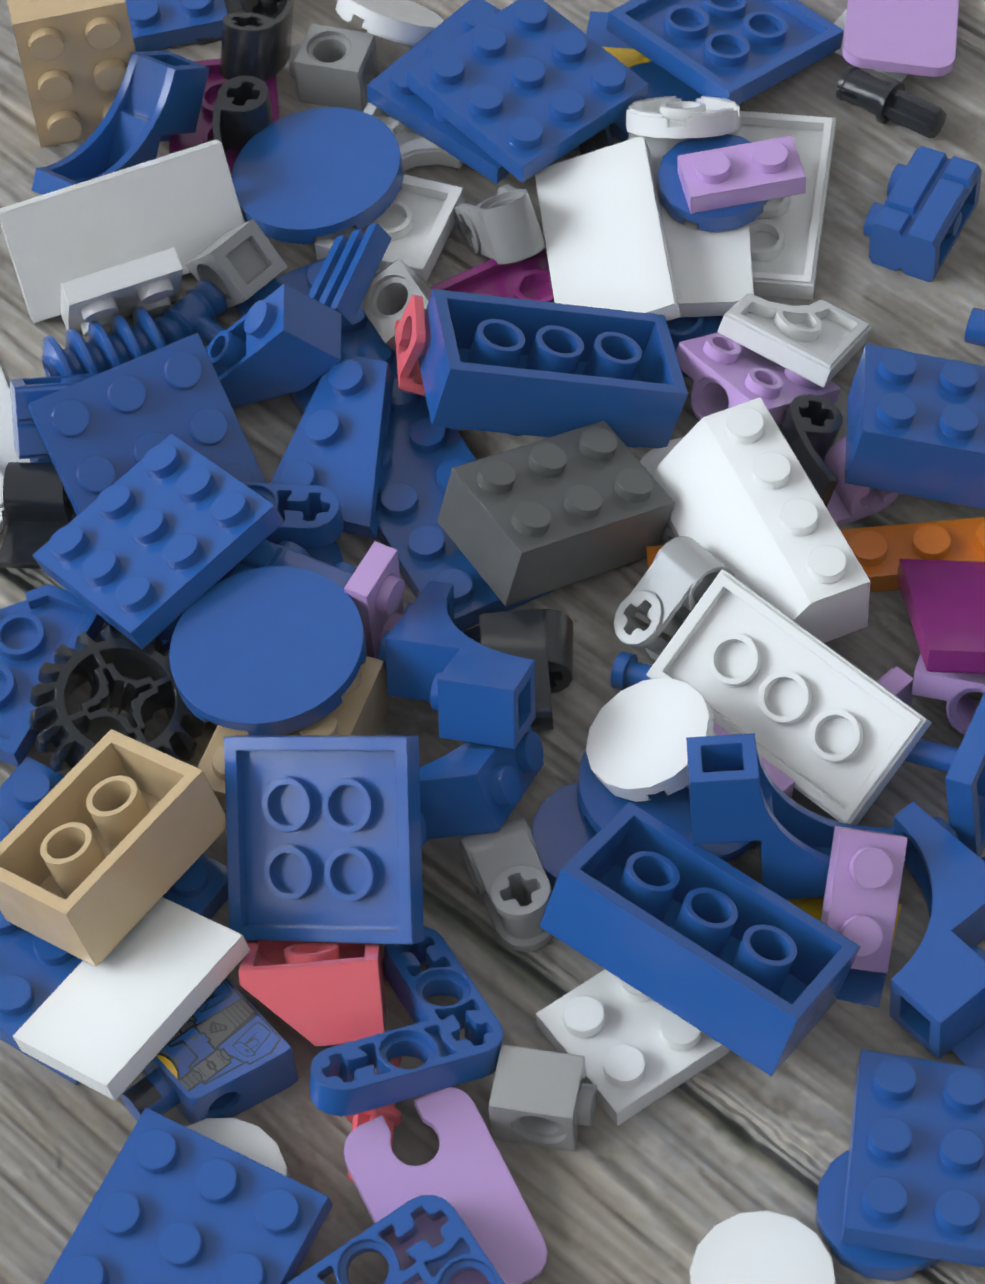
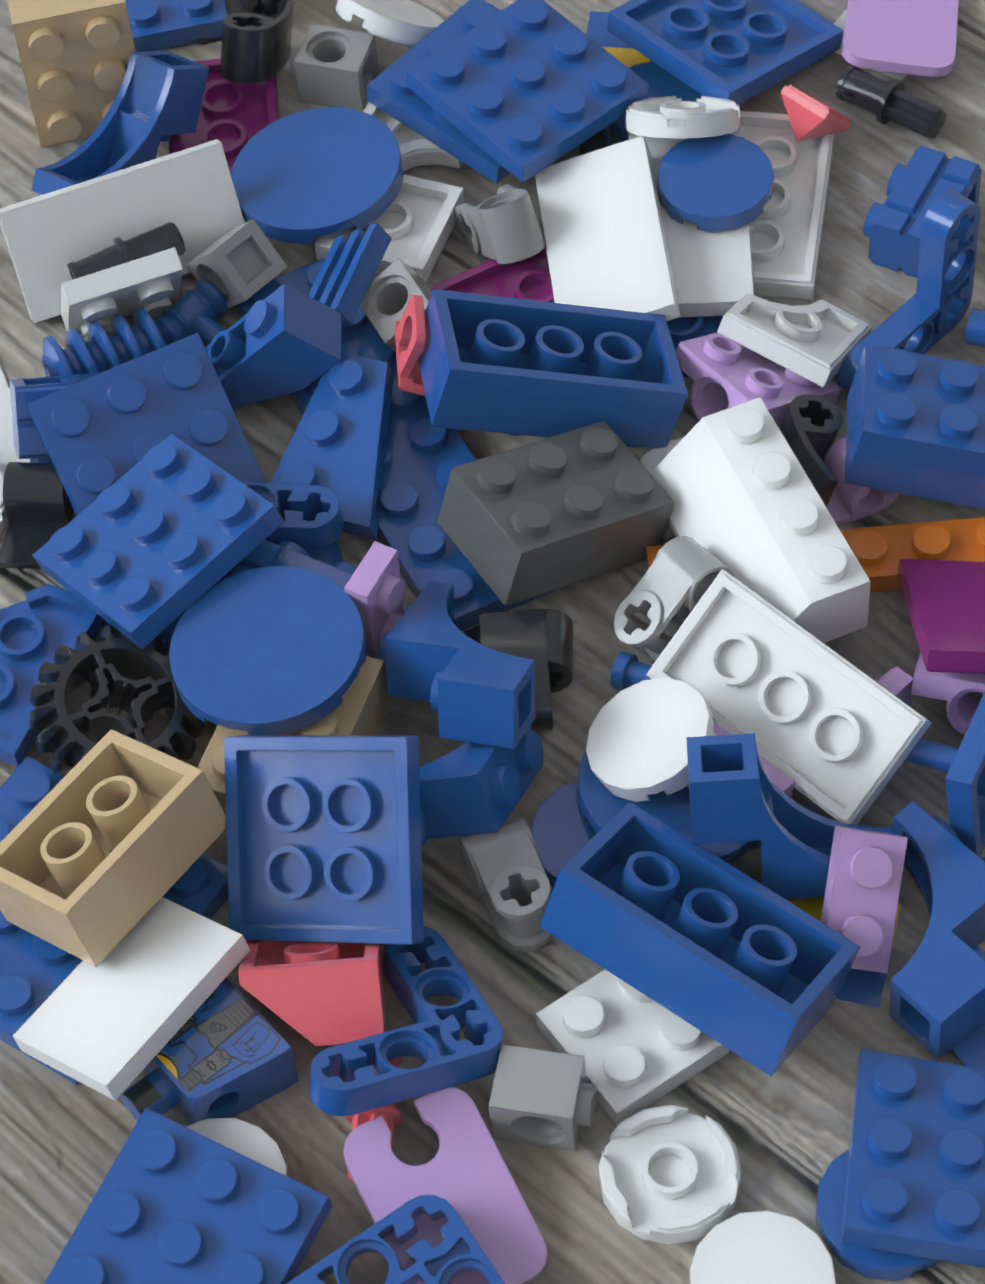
black panel [212,76,273,160] -> none
lavender plate [677,135,806,214] -> none
none -> black axle [67,222,186,279]
none -> white tile [599,1105,741,1245]
none -> coral slope [781,85,851,142]
none -> blue beam [837,189,980,392]

